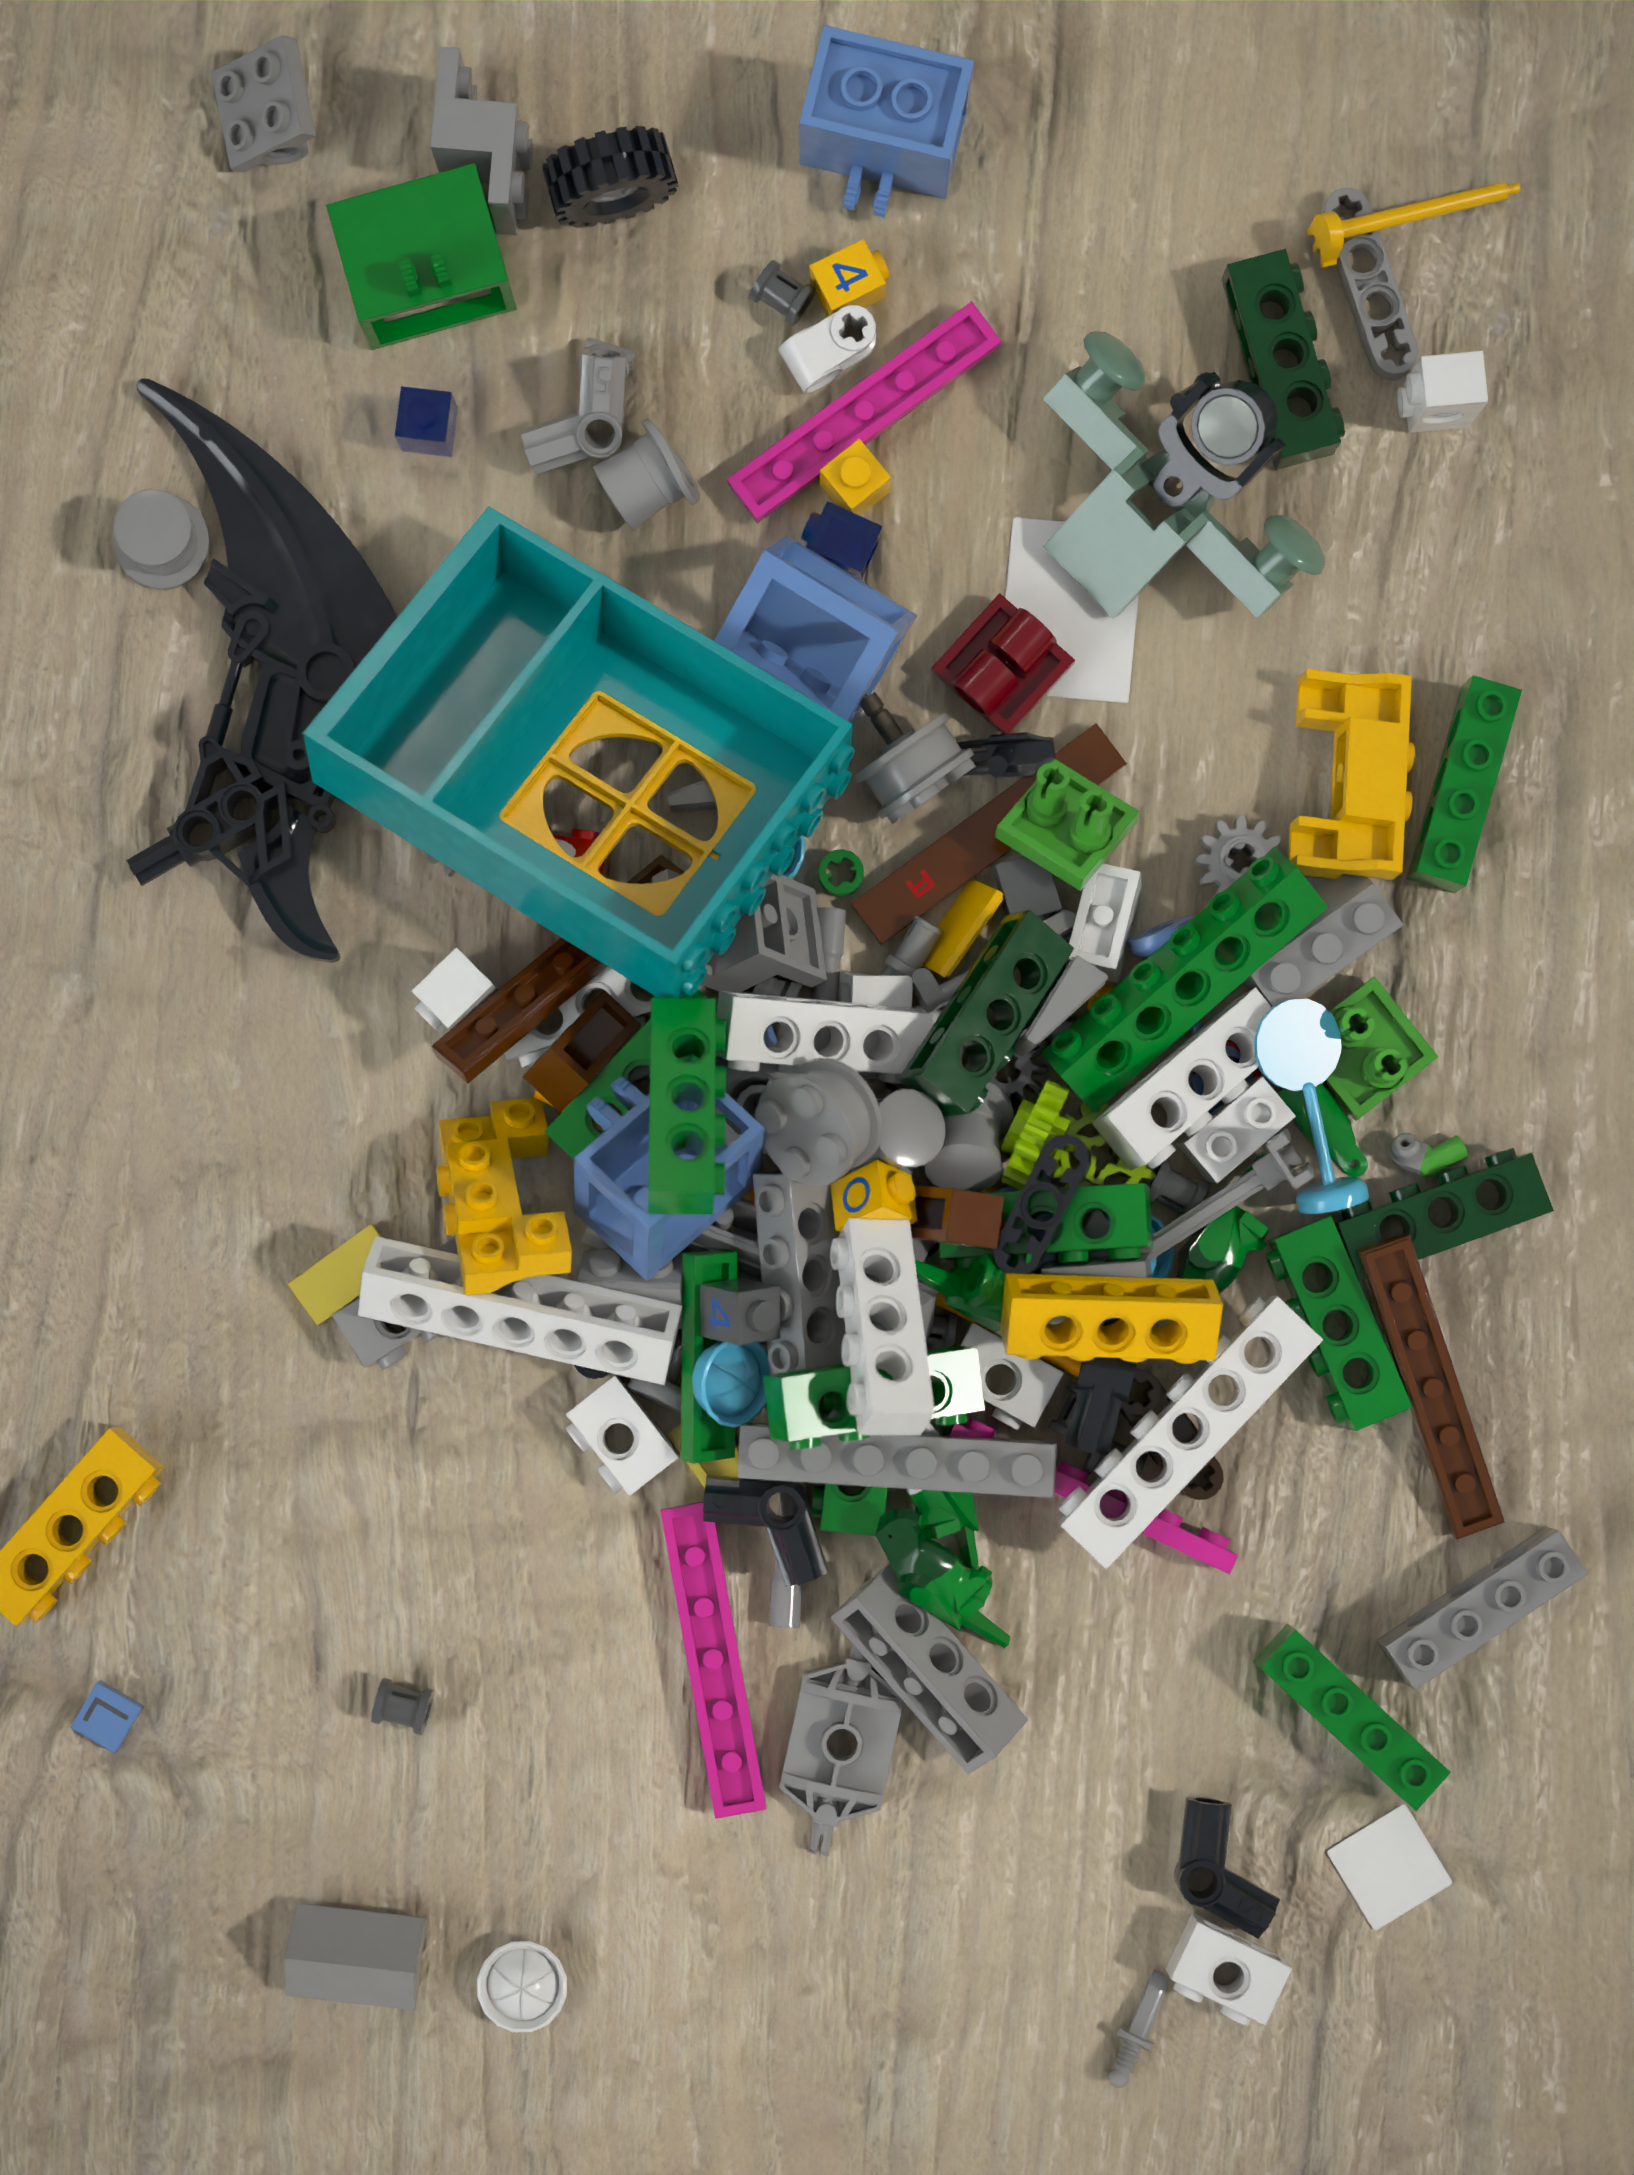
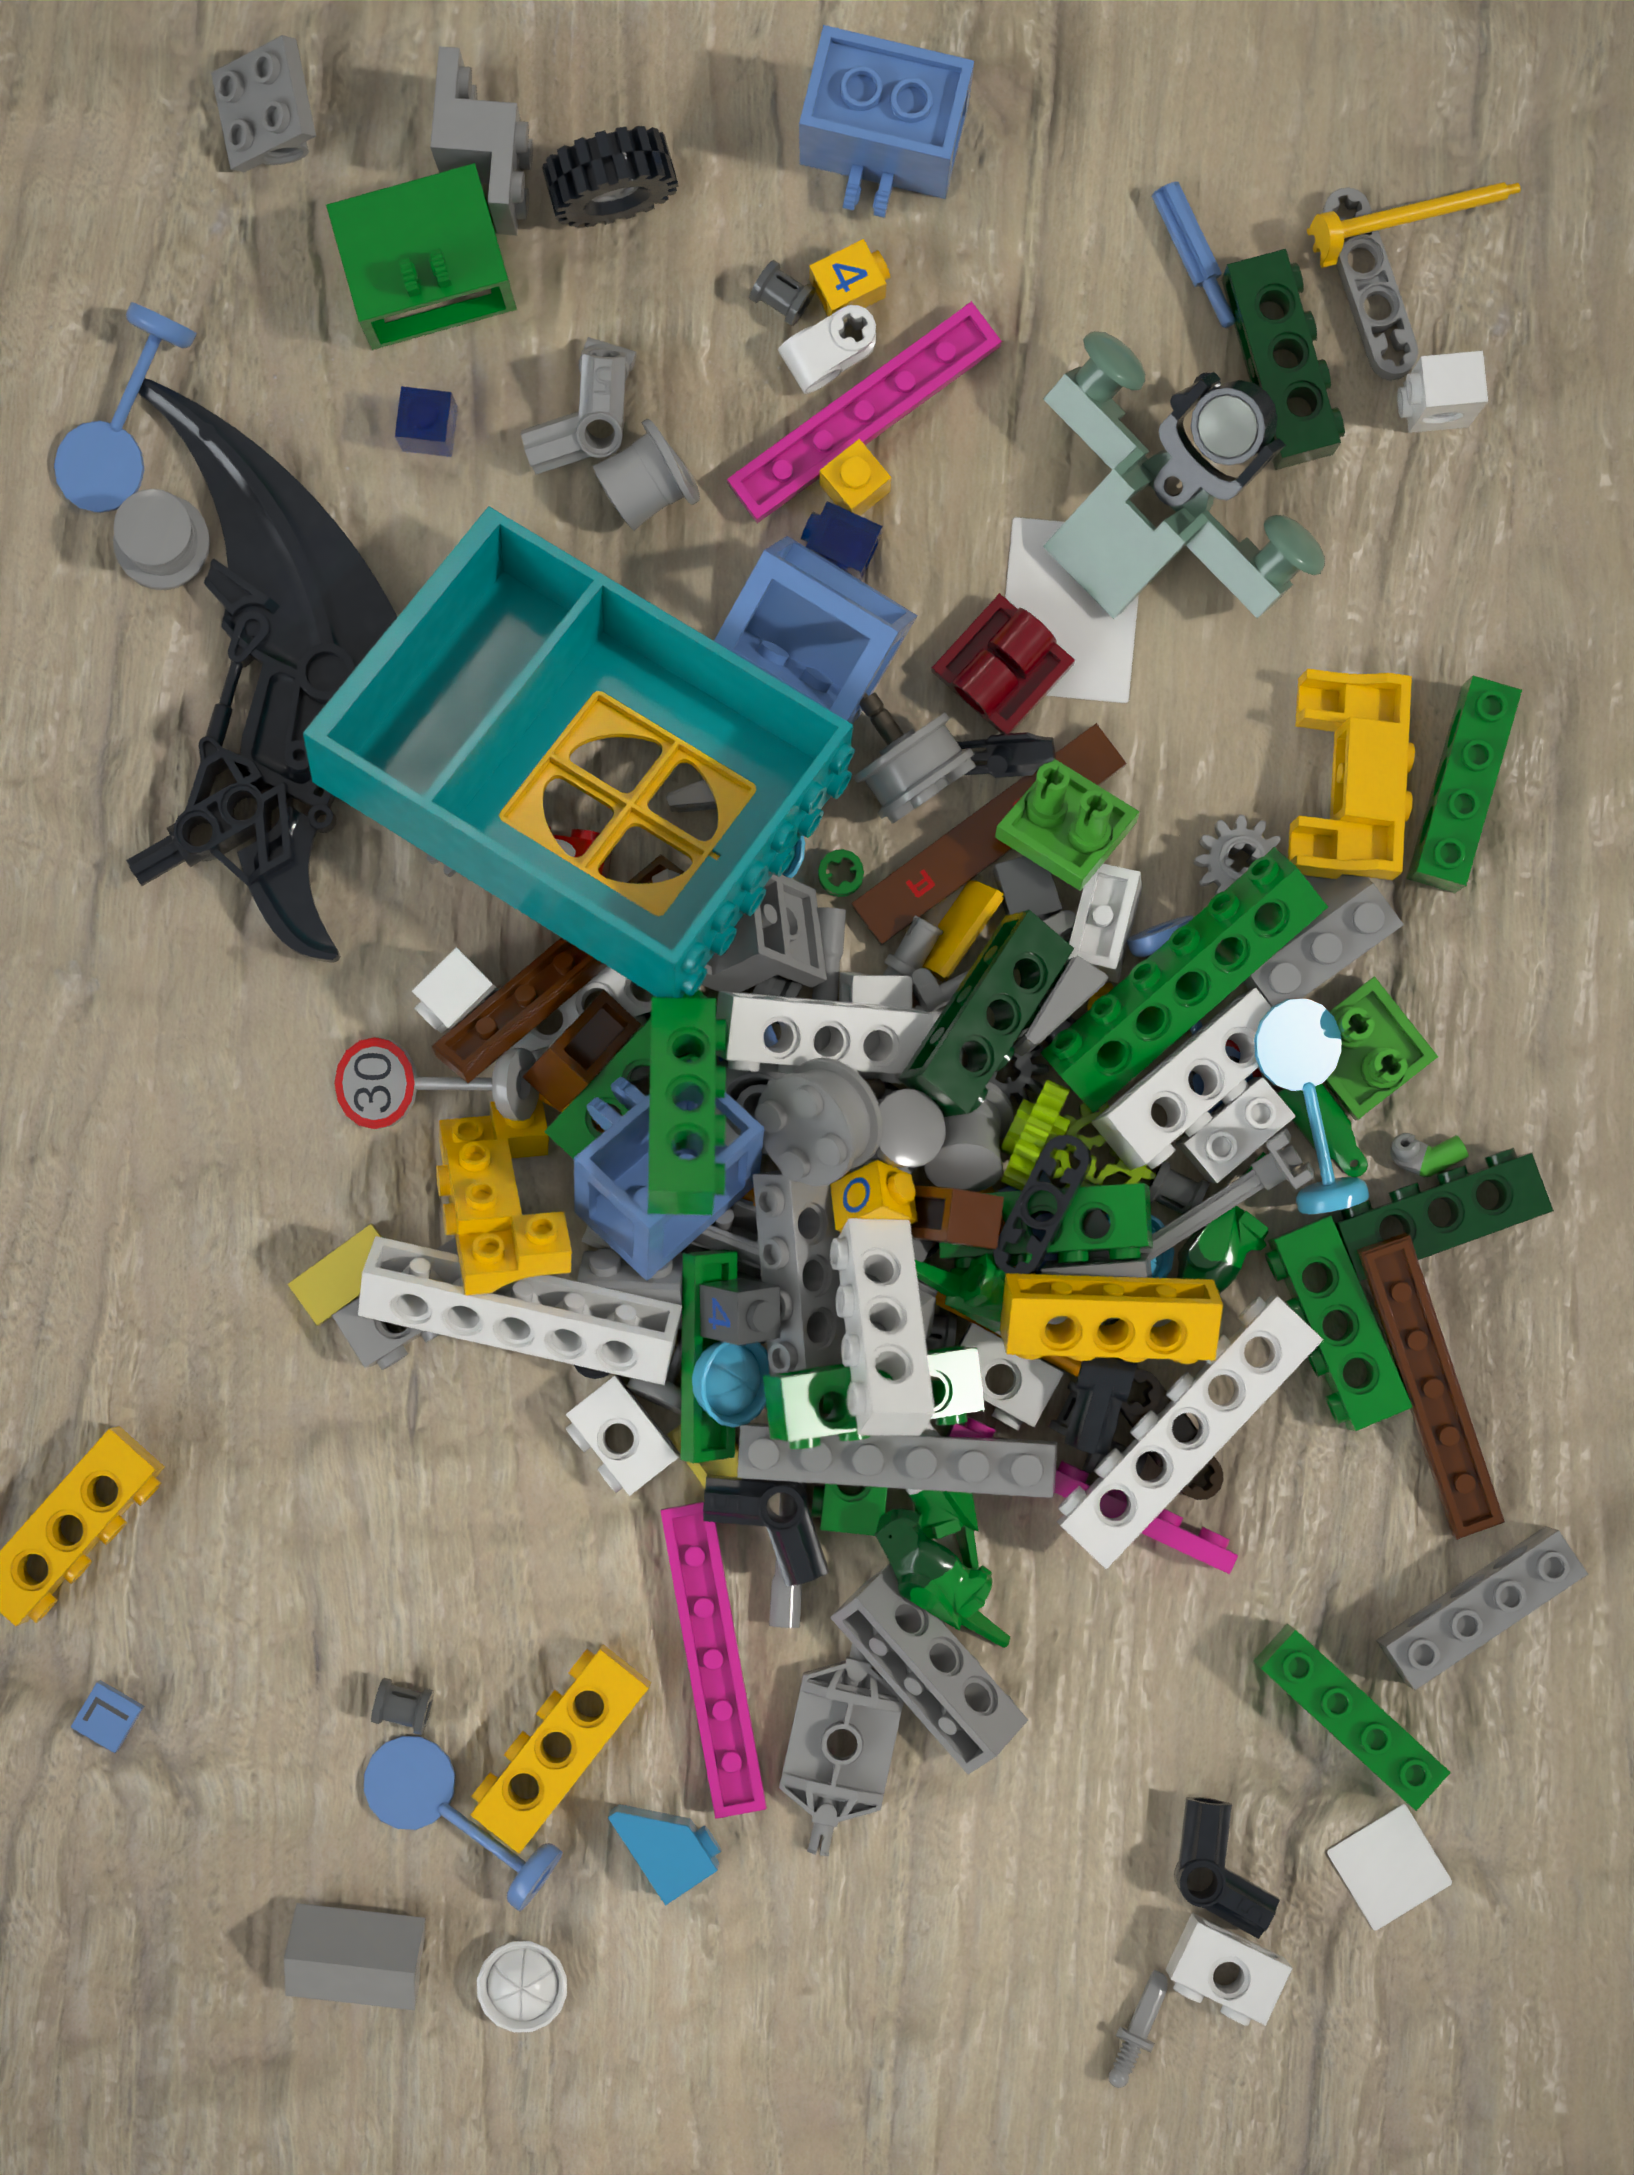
none -> medium blue piece [54,302,197,513]
none -> light grey piece [334,1037,539,1129]
none -> medium blue piece [364,1736,563,1912]
none -> yellow brick [470,1644,651,1854]
none -> dark azure slope [608,1804,721,1906]
none -> medium blue axle [1152,181,1236,328]

